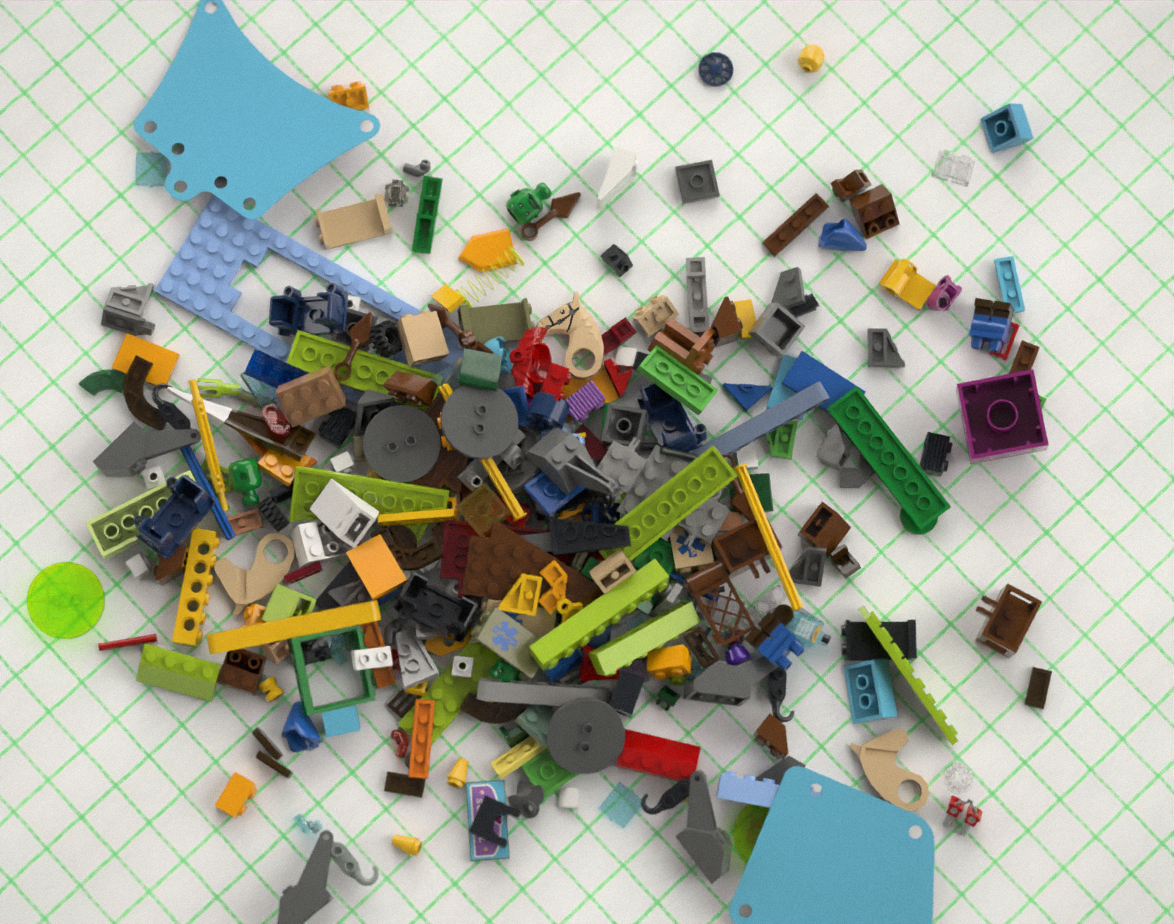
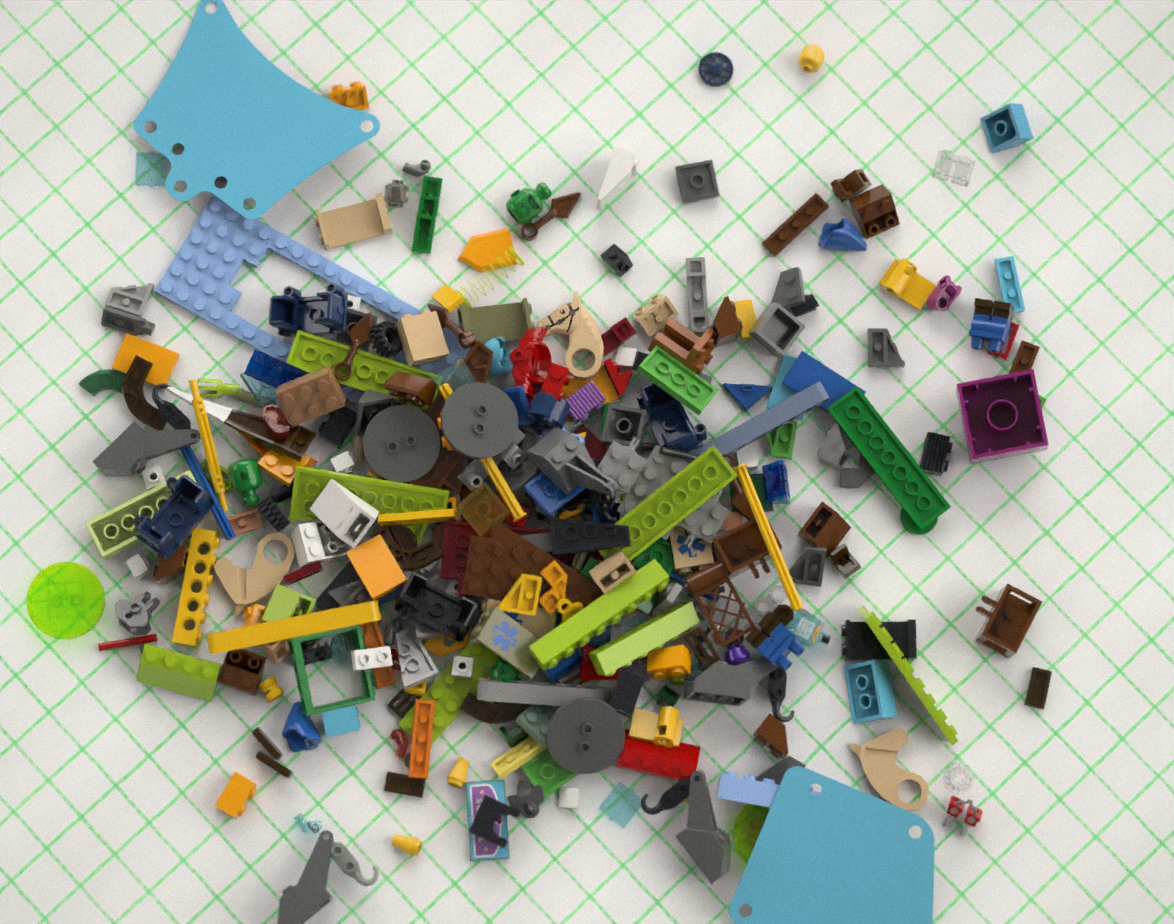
slope [458,348,502,391] -> none
none -> dark grey hinge [115,591,160,636]
none -> yellow piece [629,706,684,748]
none -> clear blue slope [762,460,791,504]

